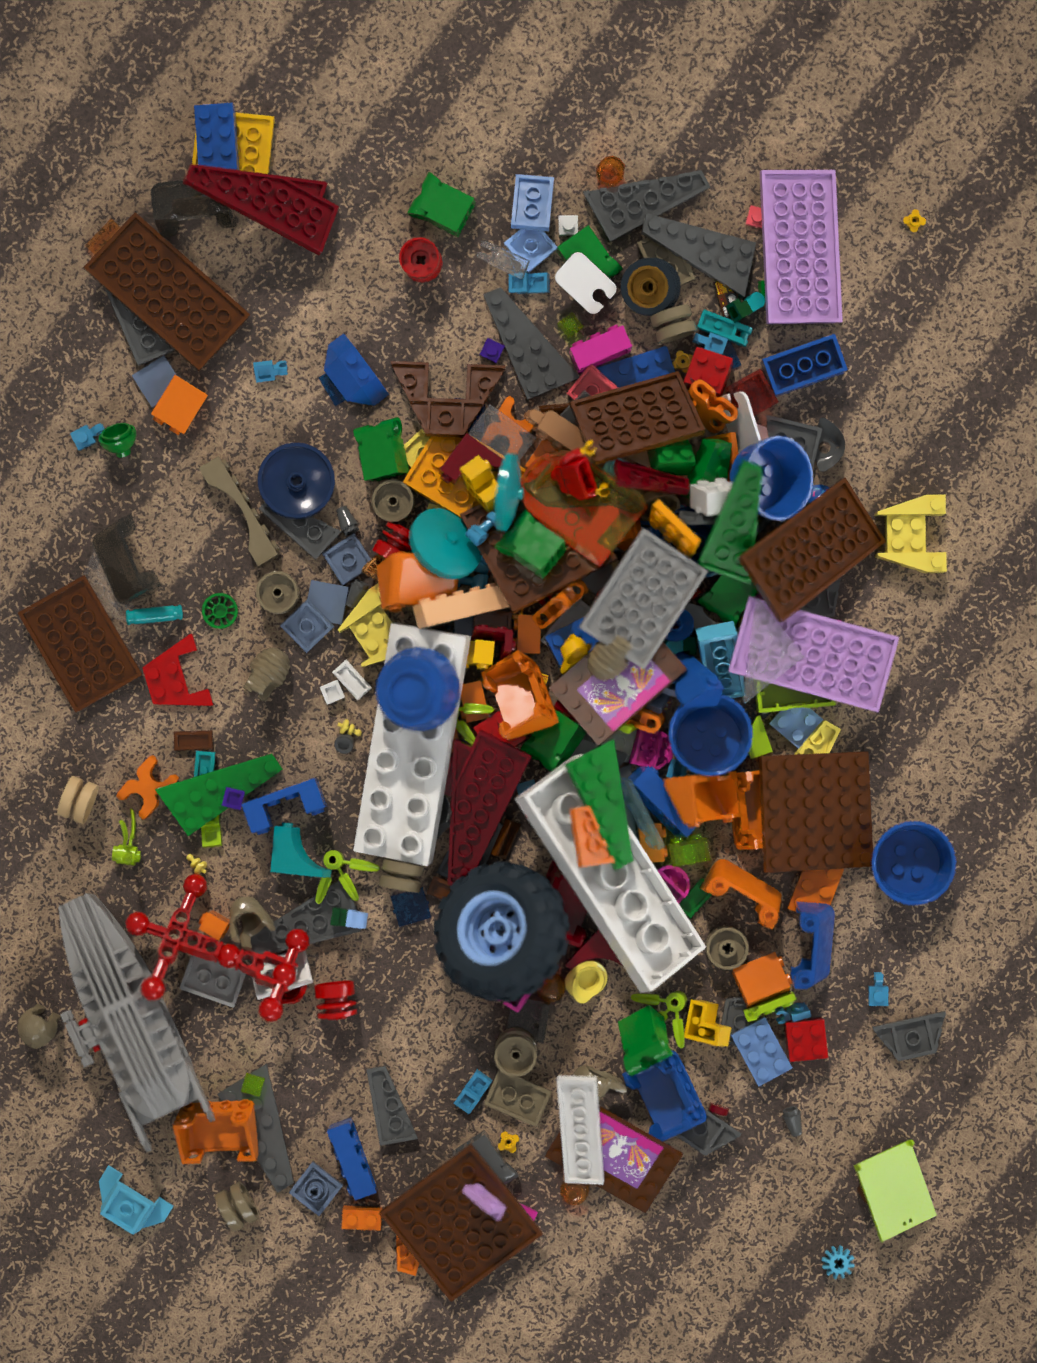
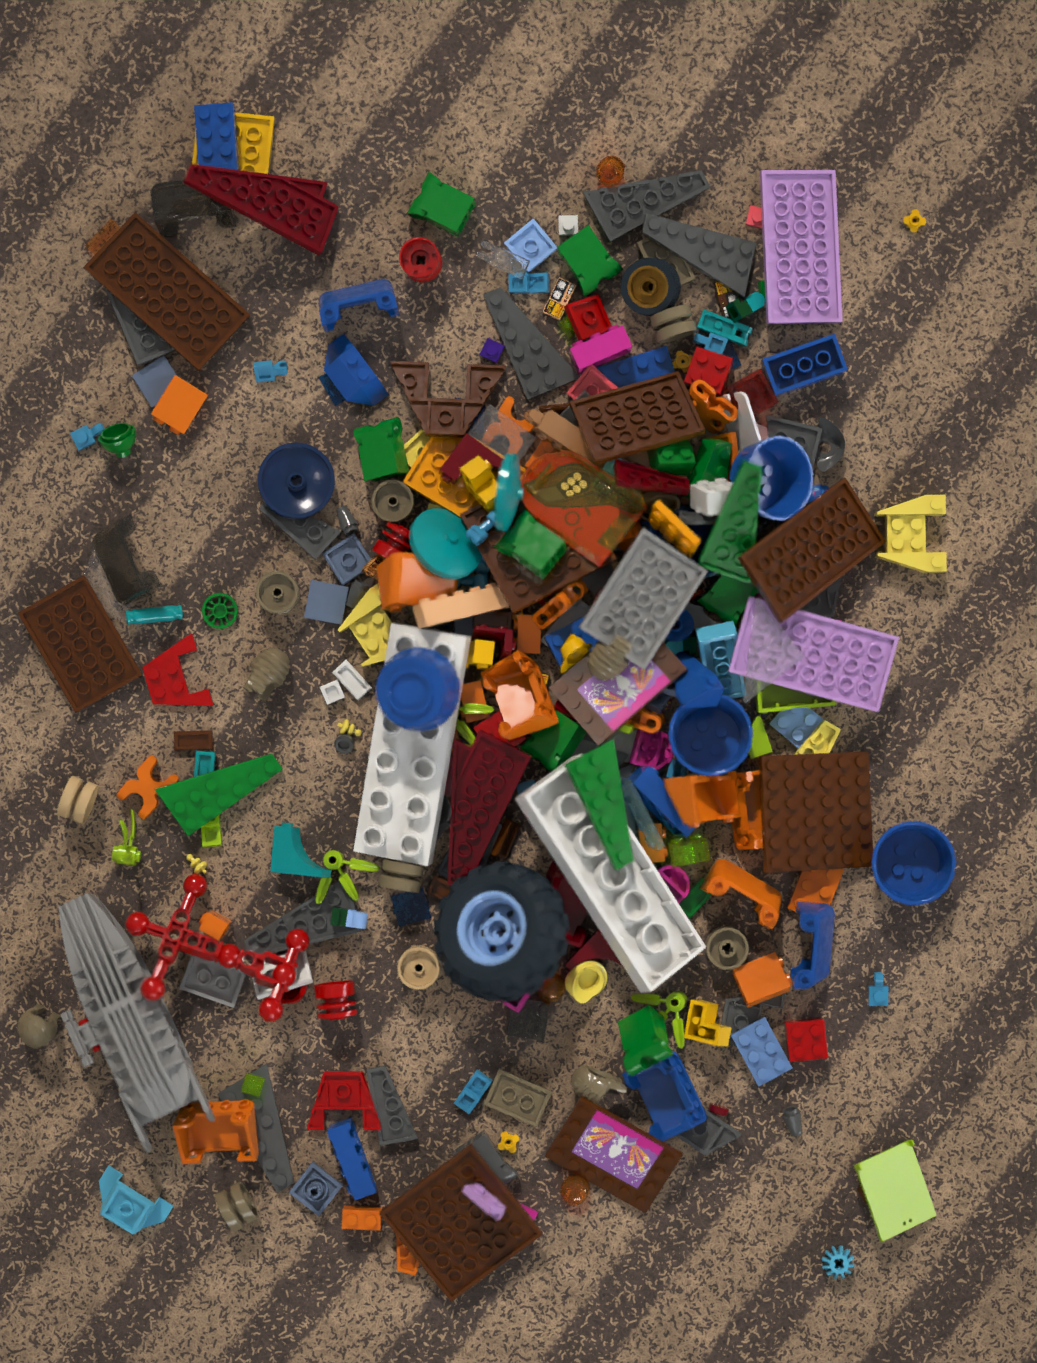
dark tan arch [199,456,280,567] -> none
dark purple plate [222,787,245,810] -> none
dark tan hair [229,896,275,951] -> none
blue plate [241,778,327,835] -> none
sand blue tile [280,599,334,653] -> none
dark tan wheel [494,1027,537,1077] -> none
medium blue plate [511,174,554,231] -> none
red torso [551,440,610,500] -> none
white piece [555,252,617,314] -> none
white plate [557,1076,604,1184] -> none
orange wing [569,806,615,868] -> none
lime hinge [743,991,797,1022] -> none
dark azure plate [775,1002,811,1024] -> none
dark grey wing [872,1011,946,1061] -> none
none -> red wing [307,1071,382,1130]
none -> blue windscreen [318,279,399,332]
none -> tan wheel [397,945,441,990]
none -> tile [543,277,576,321]
none -> red plate [564,294,612,341]

